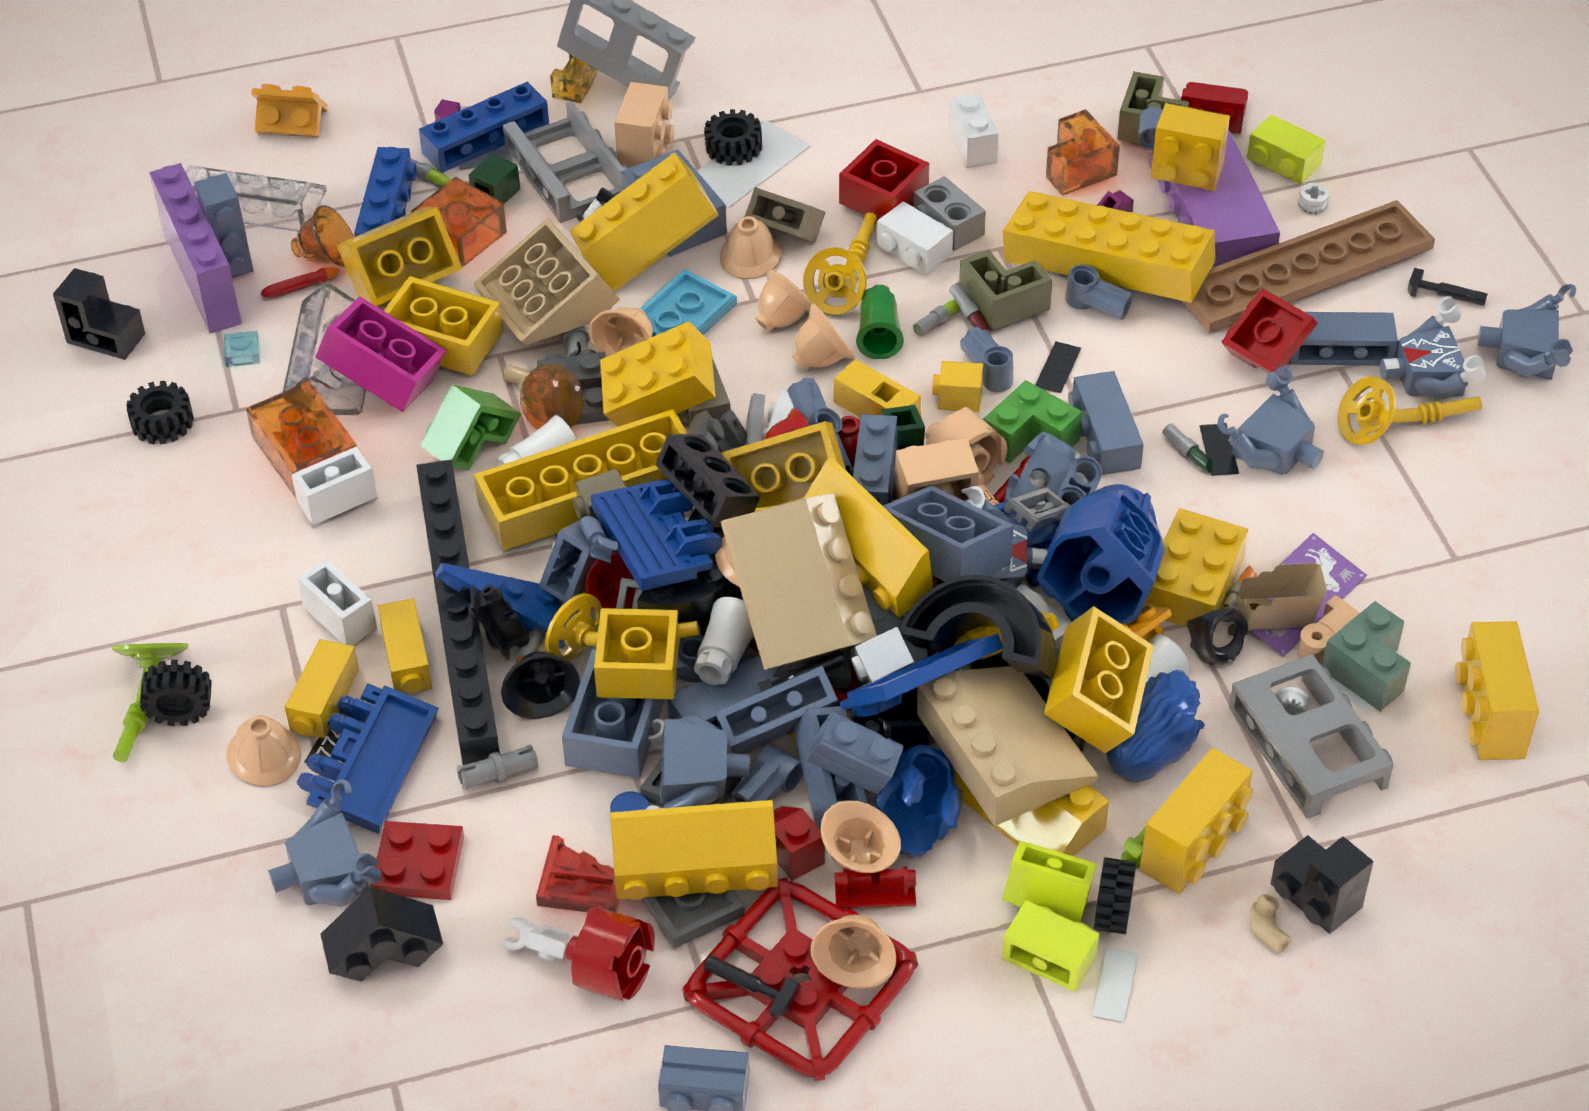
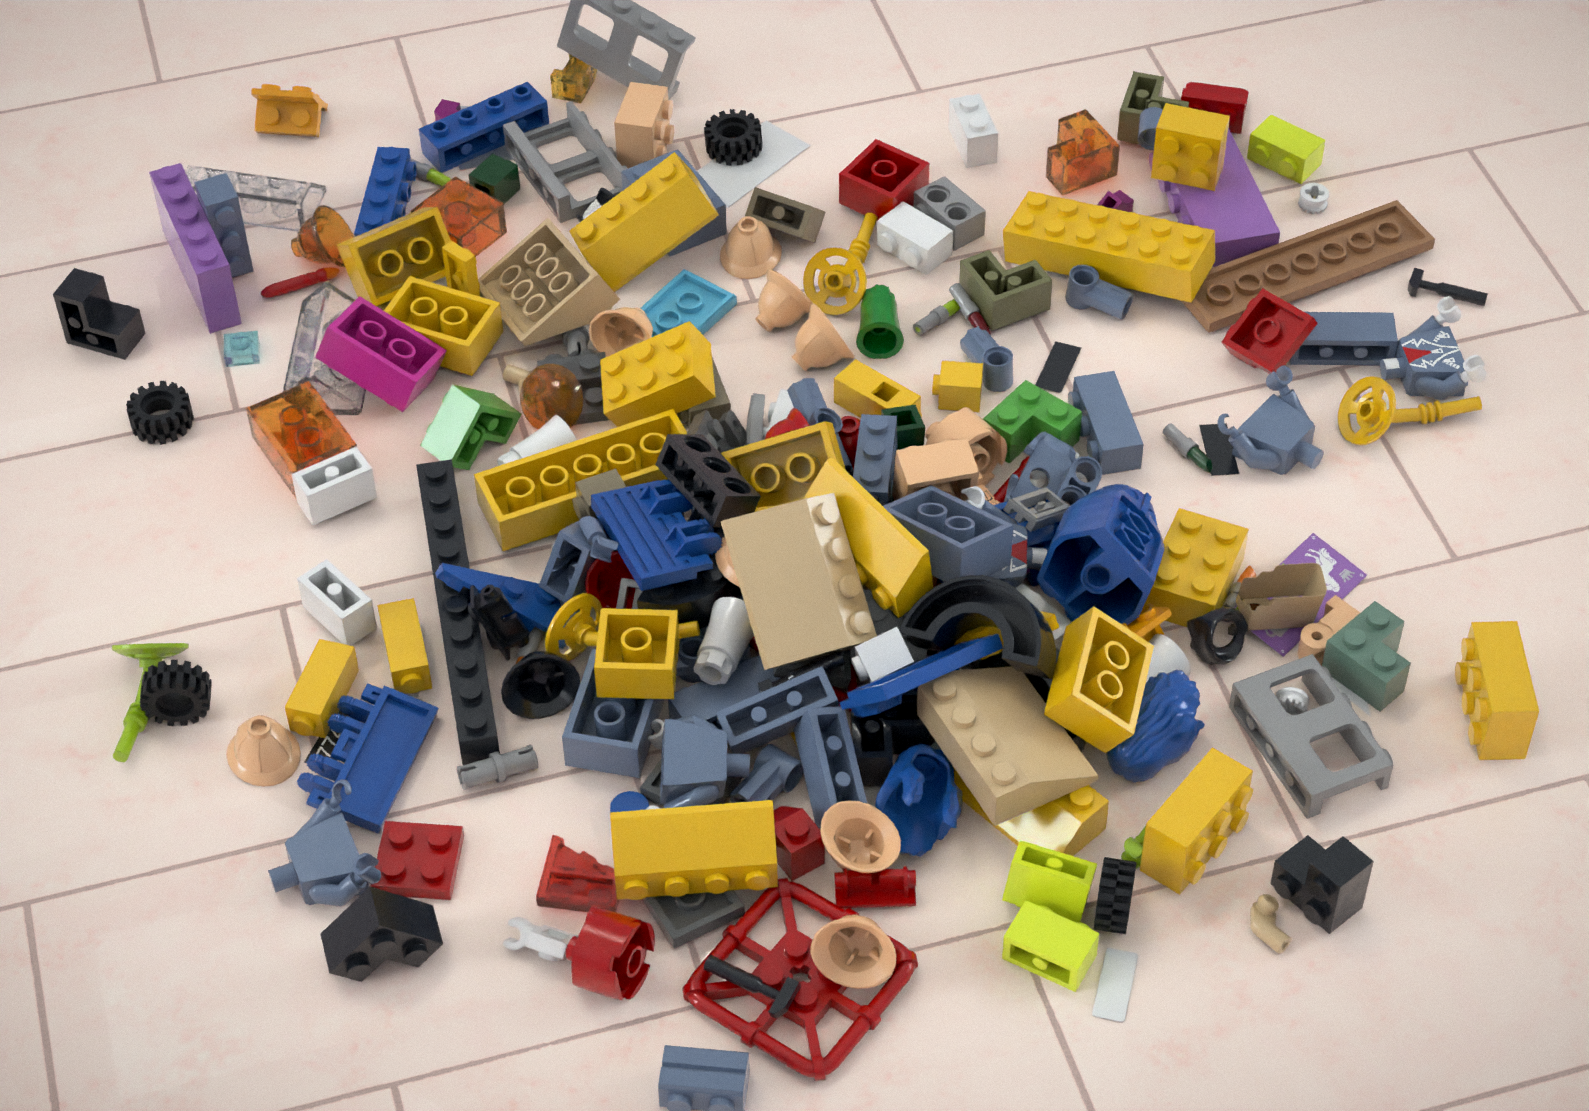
sand blue brick [807,711,903,795] -> none
sand blue torso [1477,283,1577,379] -> none
none -> yellow plate [442,241,480,296]

